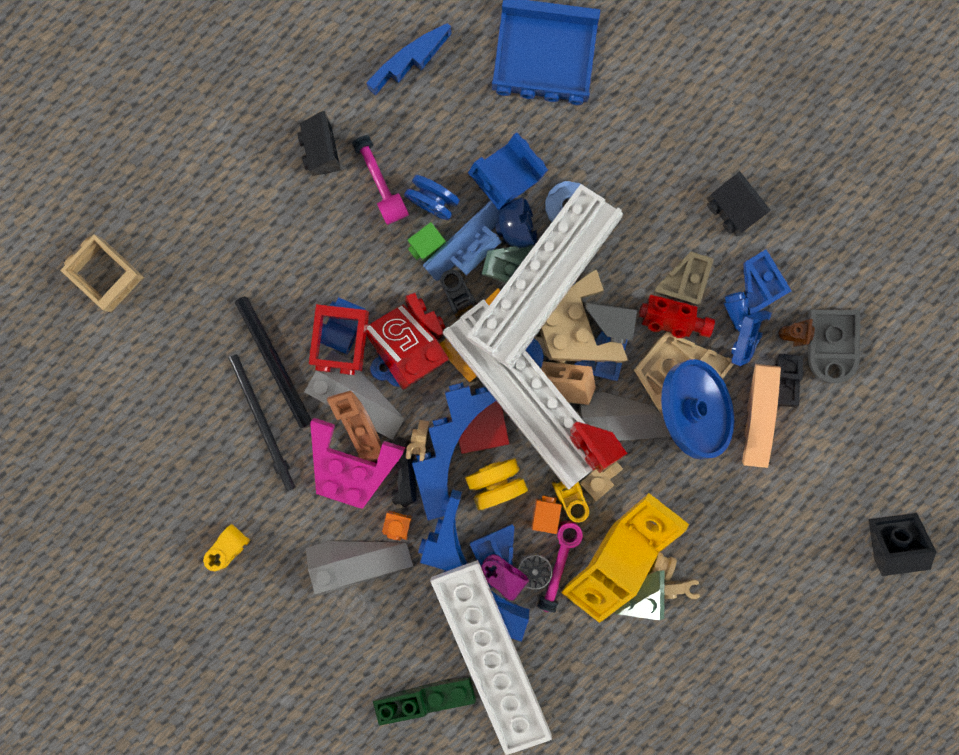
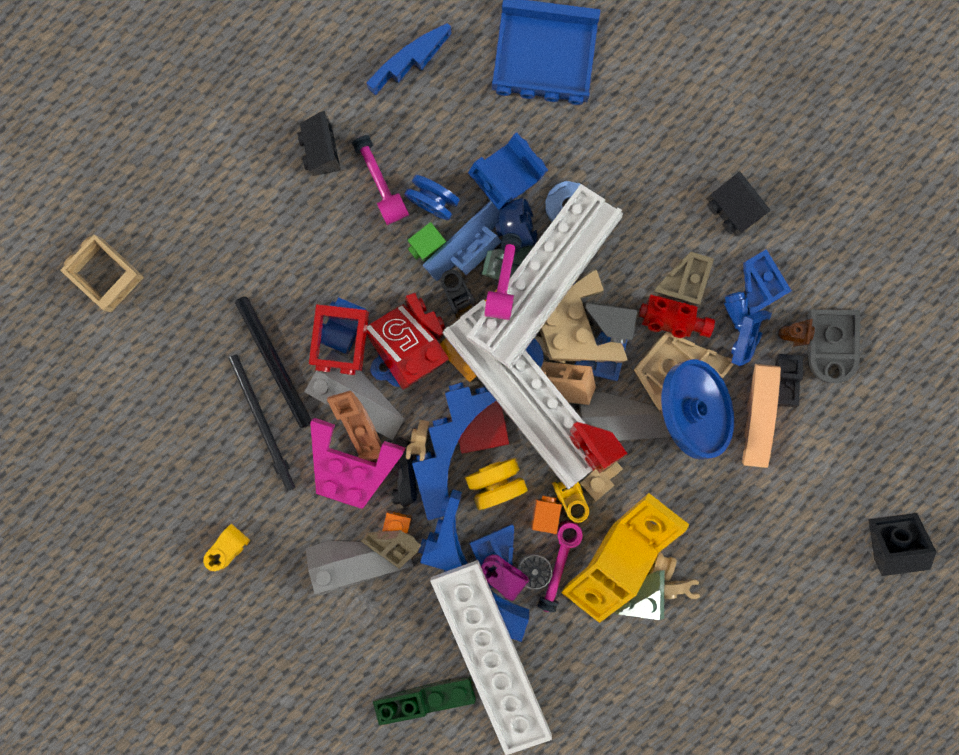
none -> dark tan wing [361,530,421,569]
none -> dark pink piece [484,233,522,320]

